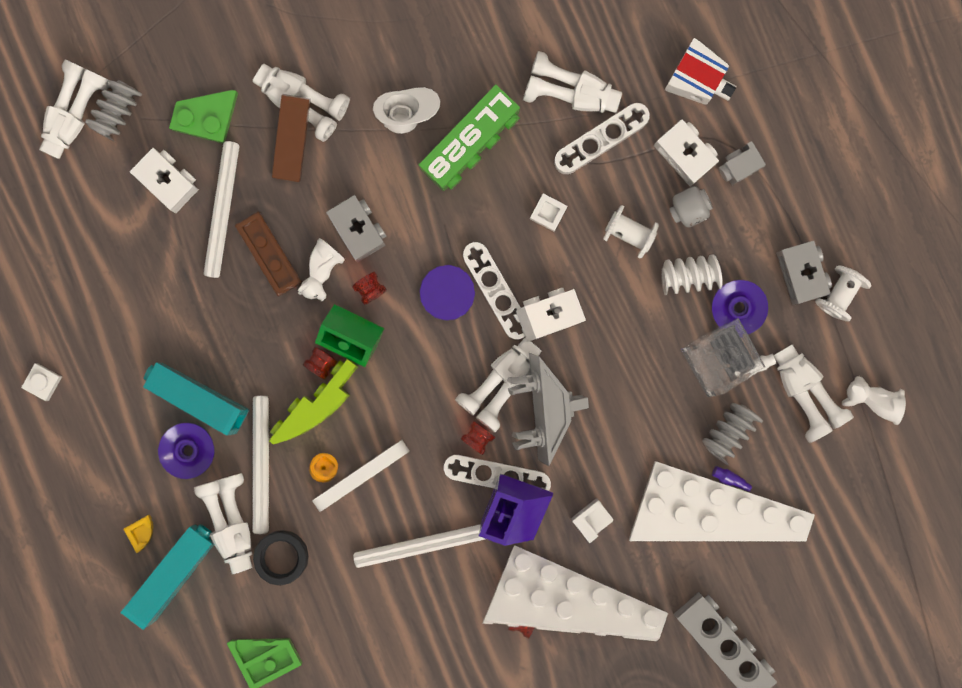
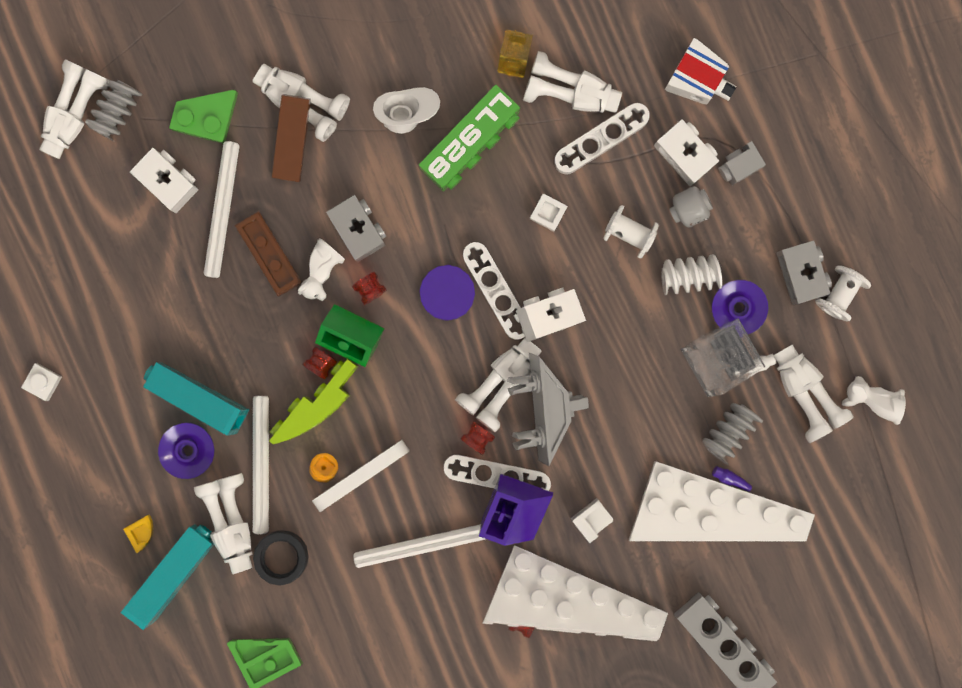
none -> clear yellow bracket [497,29,533,78]

